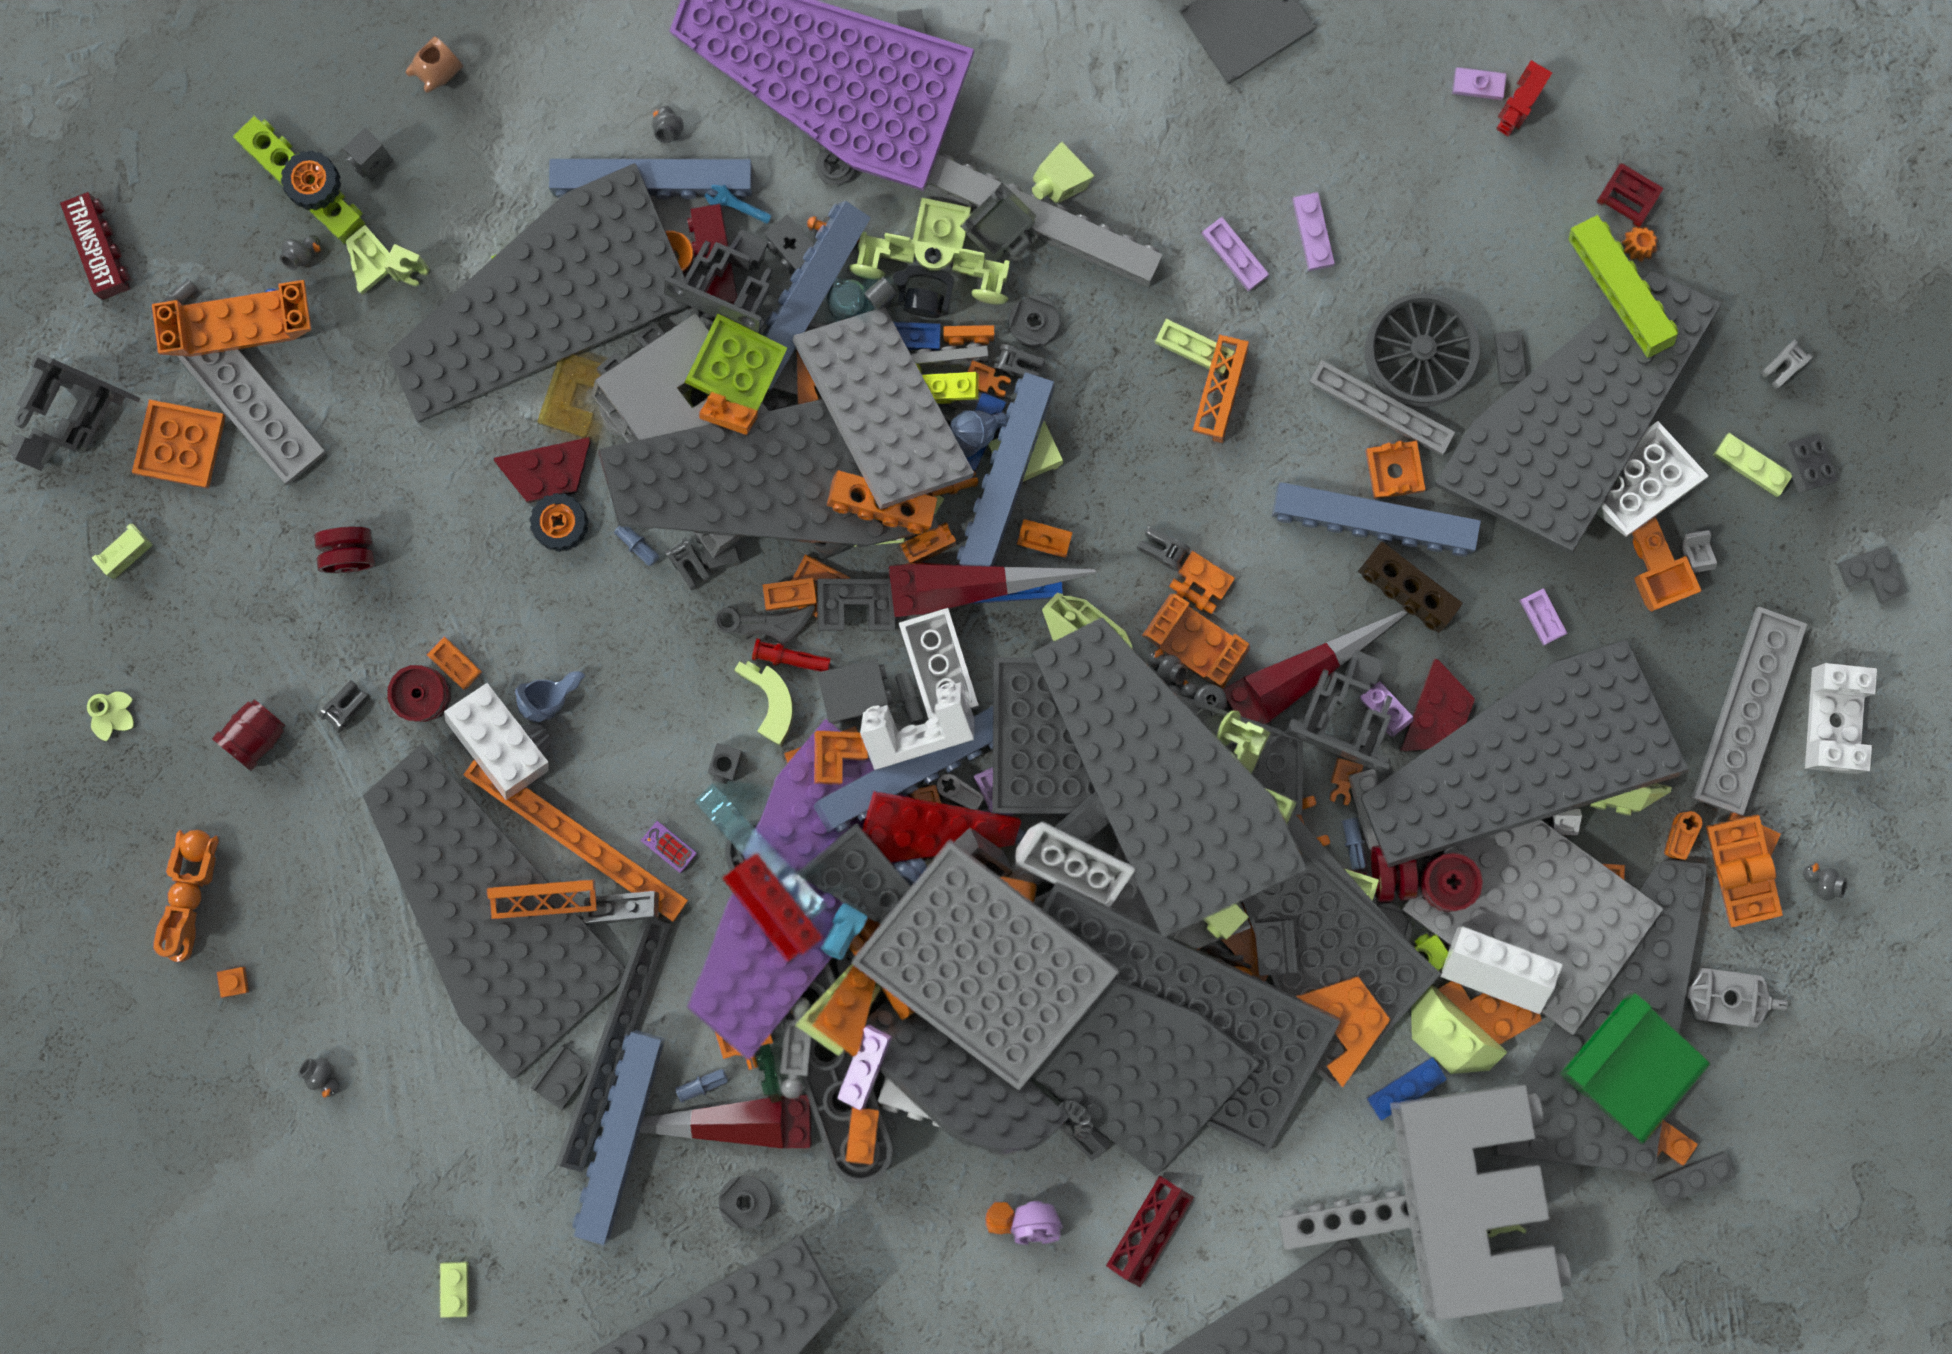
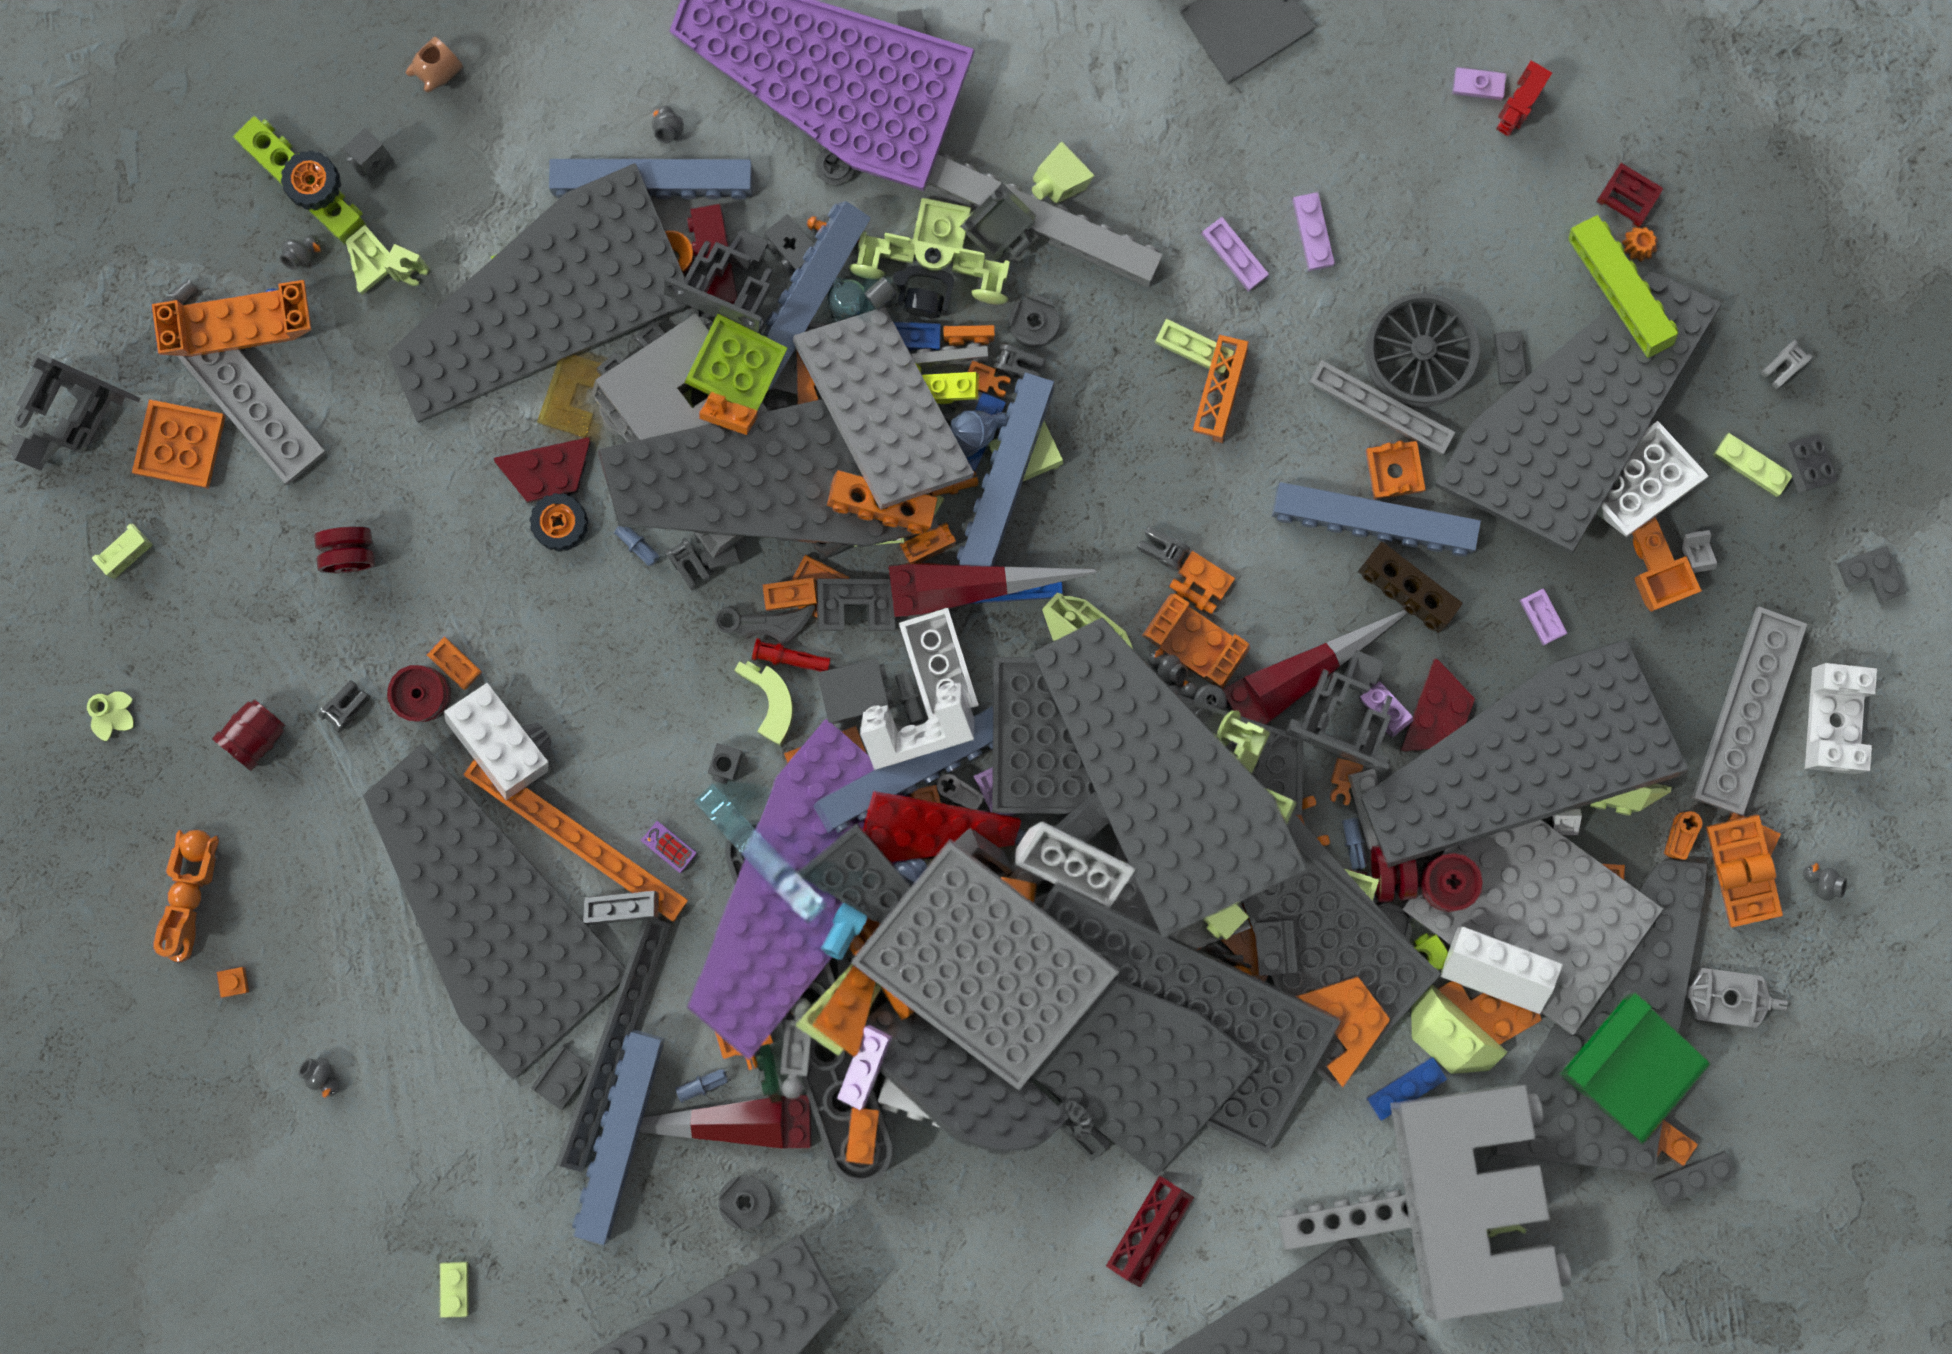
dark red brick [60,192,130,300] -> none
orange fence [487,879,597,919] -> none
sand blue piece [515,671,585,722] -> none
dark azure piece [705,185,771,224] -> none
red window [722,852,823,962] -> none
orange plate [814,730,868,785] -> none
orange piece [985,1202,1015,1234] -> none
lavender cone [1011,1201,1063,1245] -> none
orange plate [1017,519,1073,558] -> none

